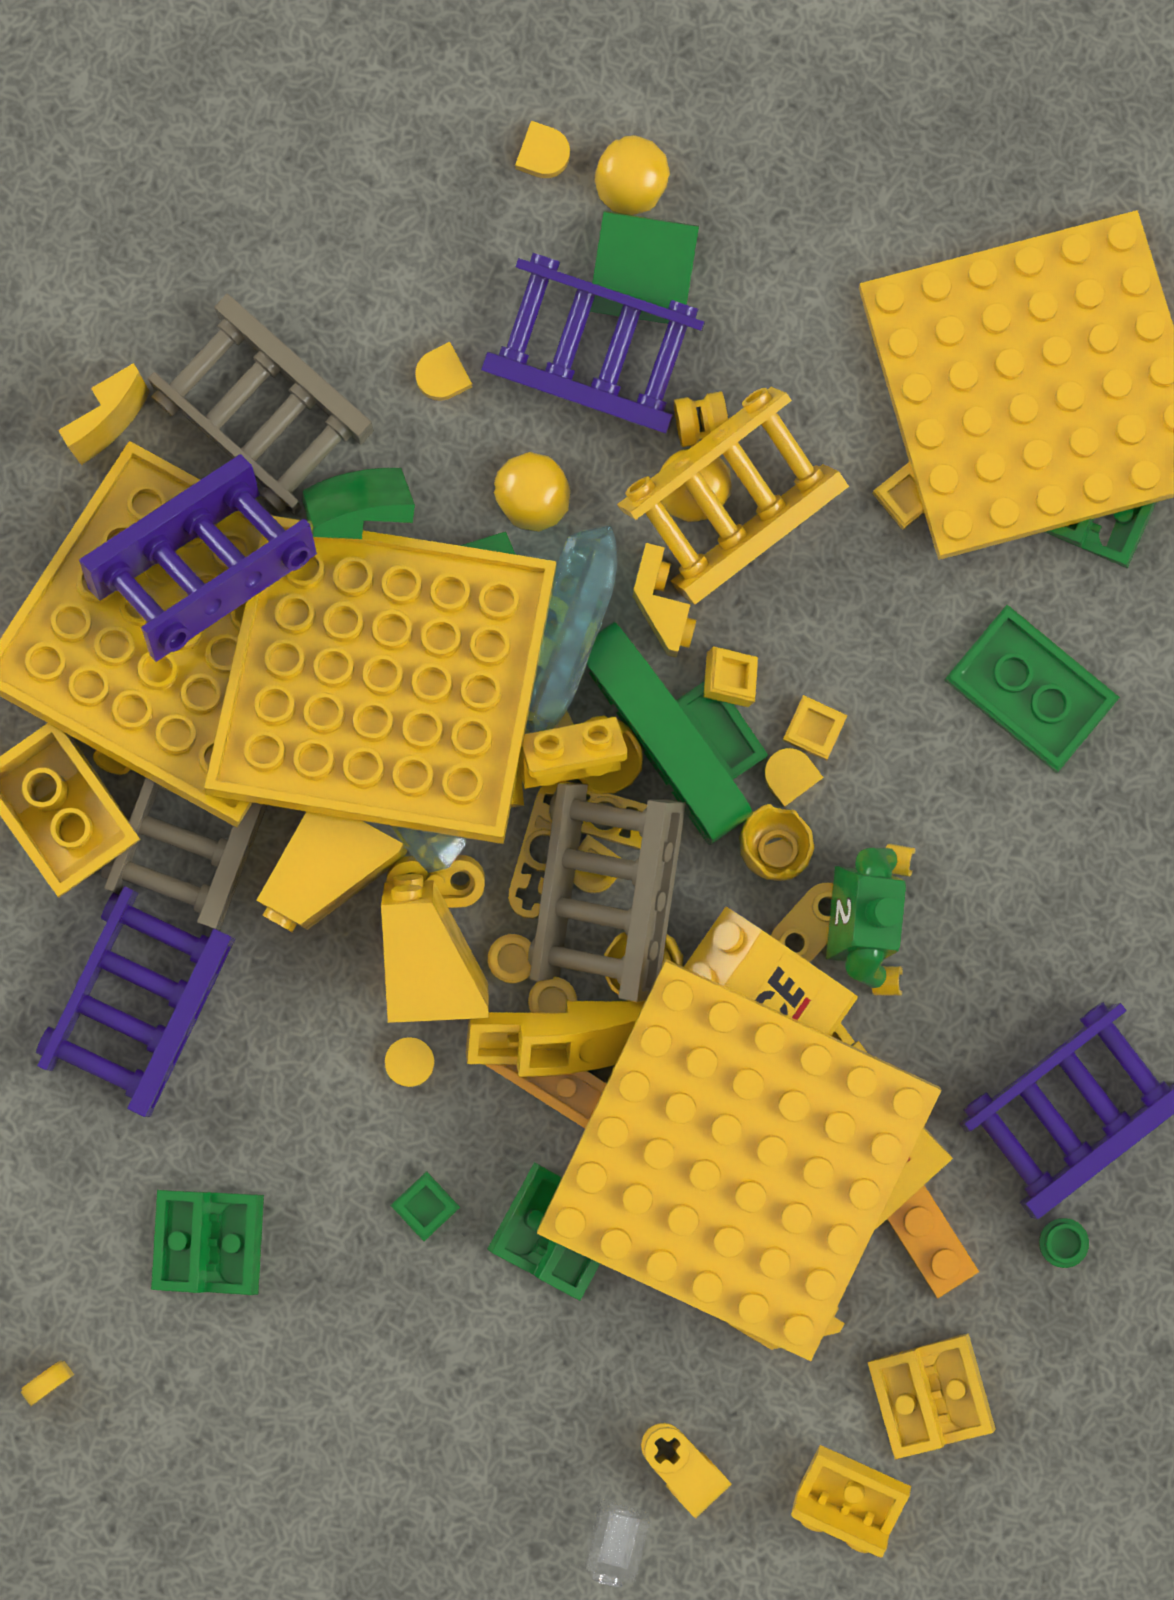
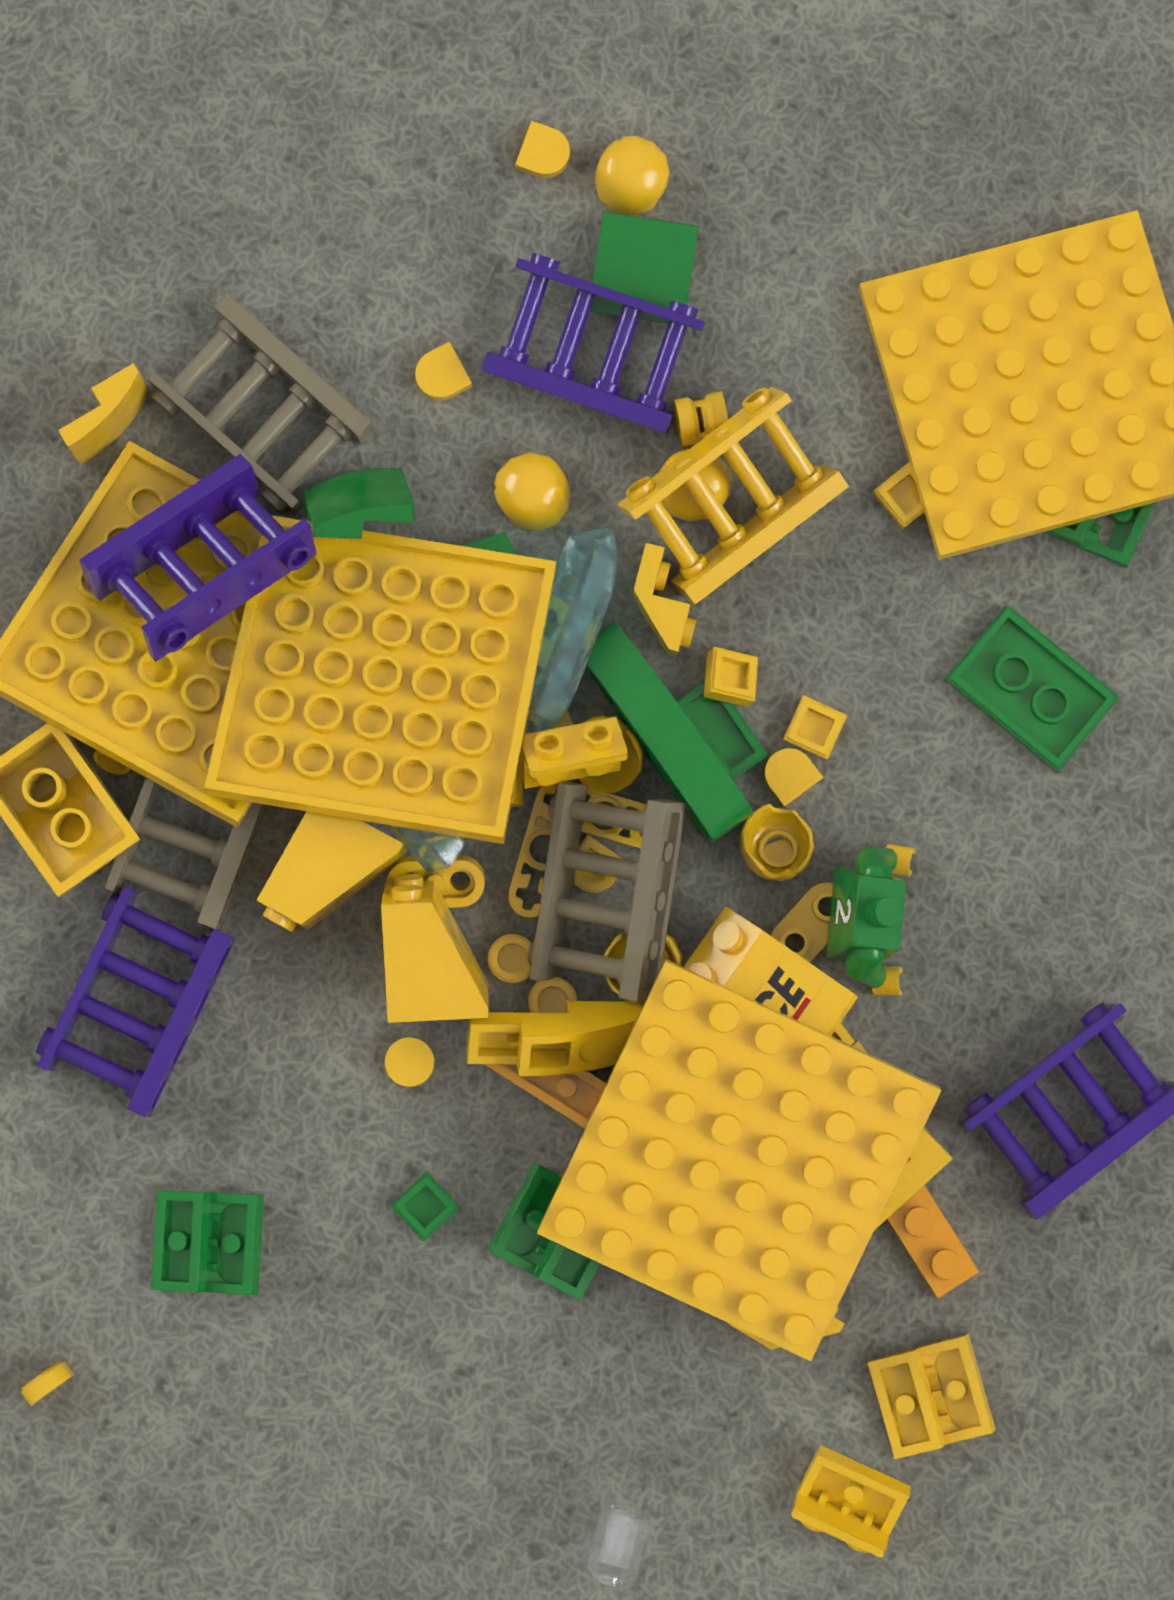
yellow piece [641,1423,732,1519] -> none
green plate [1039,1218,1089,1268] -> none

